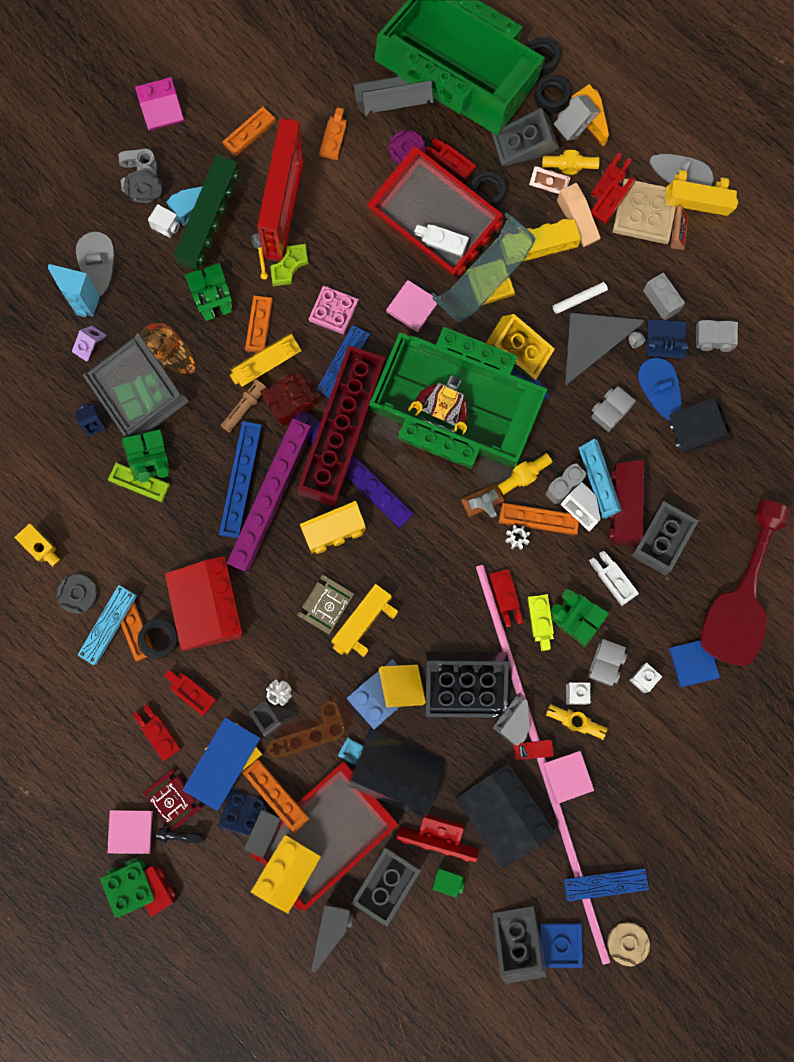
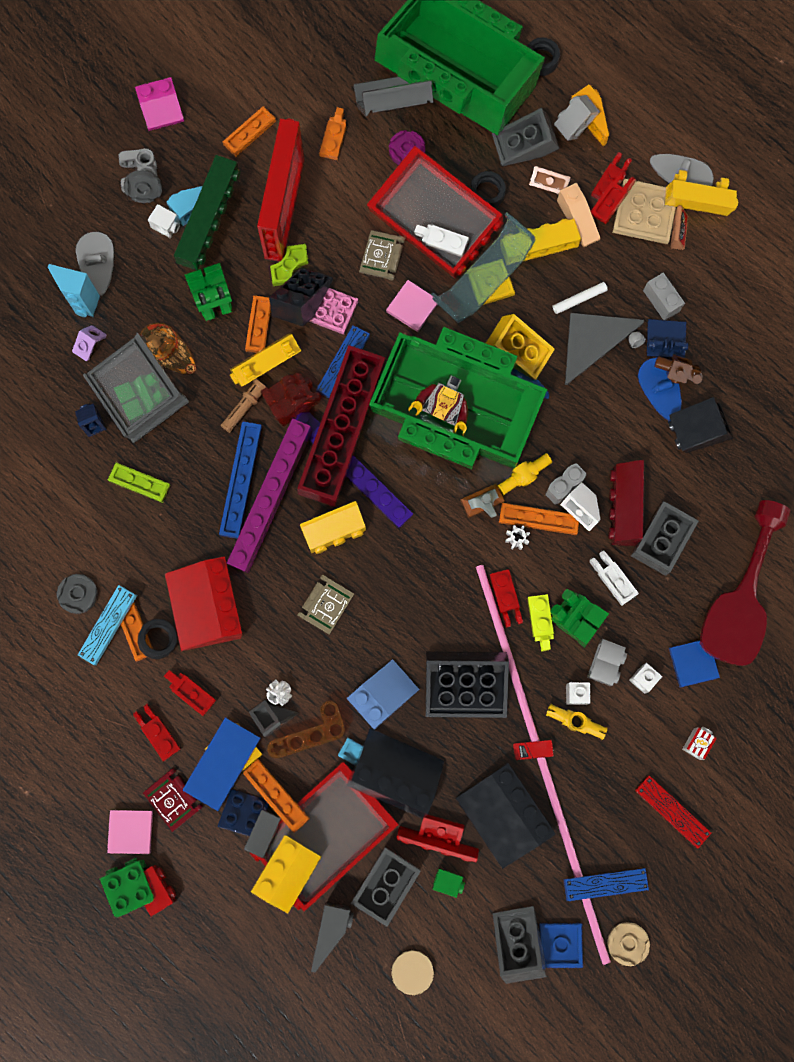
yellow torso [14,524,60,568] -> none
green hips [121,430,169,483] -> none
black hinge [157,826,206,844] -> none
hinge [251,233,268,280] -> none
yellow brick [331,584,398,657] -> none
yellow tile [379,665,426,708] -> none
red hinge [425,138,476,182] -> none
light grey slope [493,695,530,746] -> none
black tyre [534,75,570,114] -> none
yellow pin [542,150,599,175] -> none
bright pink tile [542,751,594,804] -> none
medium azure tile [579,439,622,518] -> none
light grey brick [591,386,636,432] -> none
light grey brick [696,320,738,352] -> none
none -> black slope [269,267,333,327]
none -> dark tan piece [359,230,405,280]
none -> tan tile [392,950,434,995]
none -> red tile [635,775,711,849]
none -> reddish brown piece [654,354,703,384]
none -> white brick [682,727,717,760]

